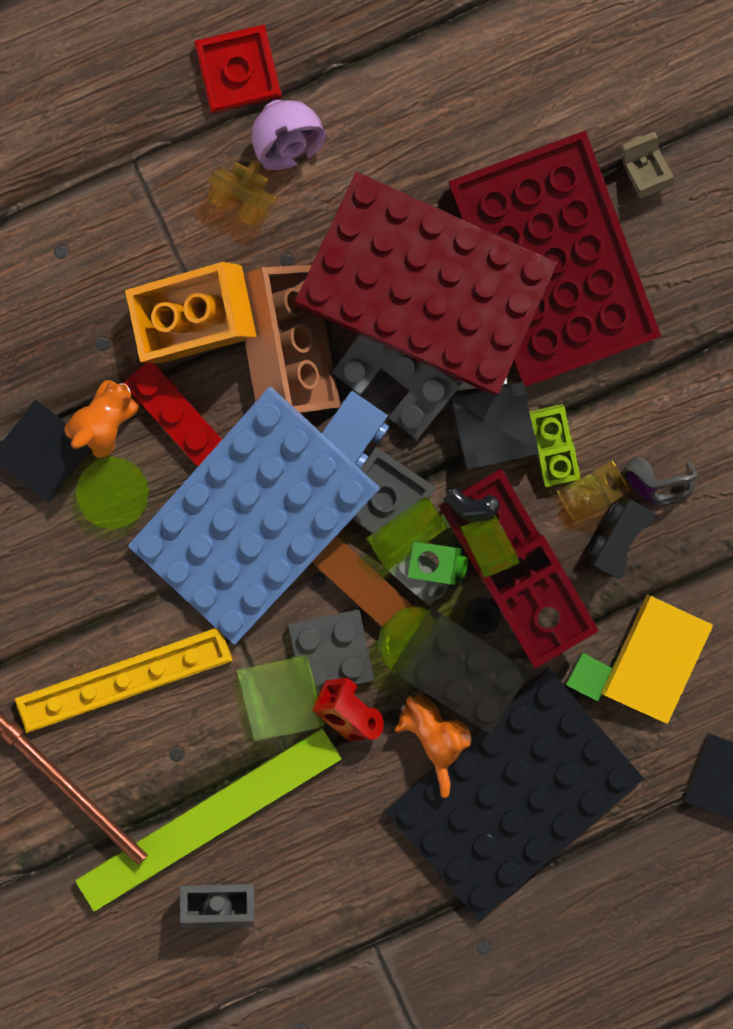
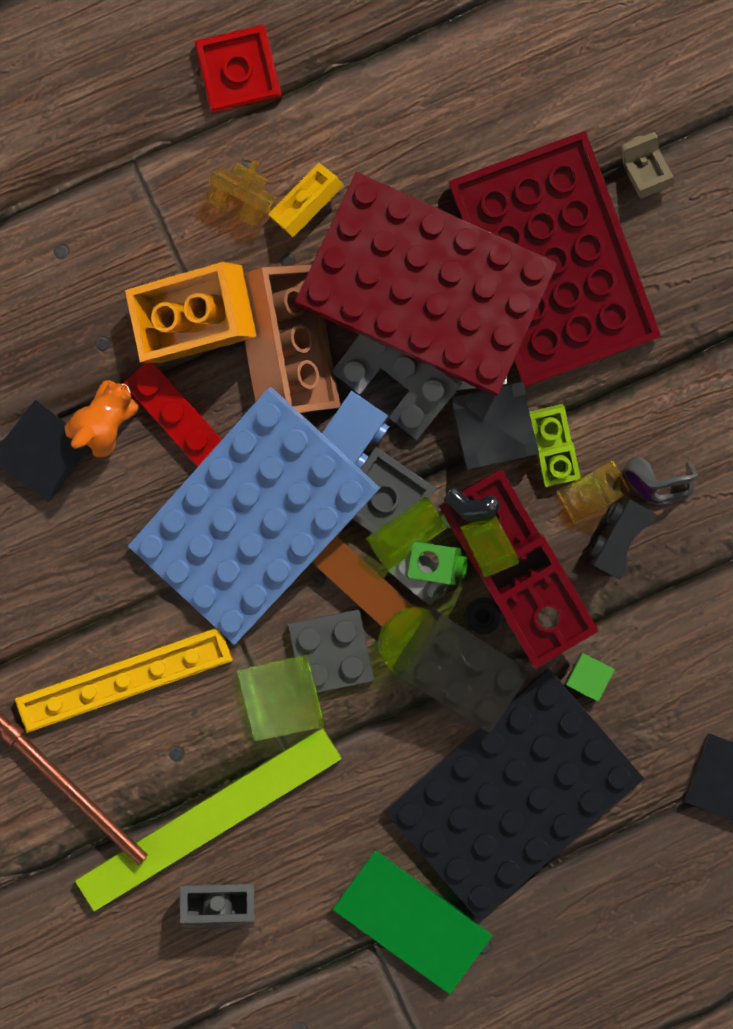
clear neon green tile [76,457,150,530] -> none
lavender cylinder [251,100,327,170] -> none
red leg [312,678,384,741] -> none
orange animal [395,693,471,798] -> none
yellow tile [601,594,713,724] -> none
none -> yellow plate [268,163,344,237]
none -> green tile [332,849,493,994]

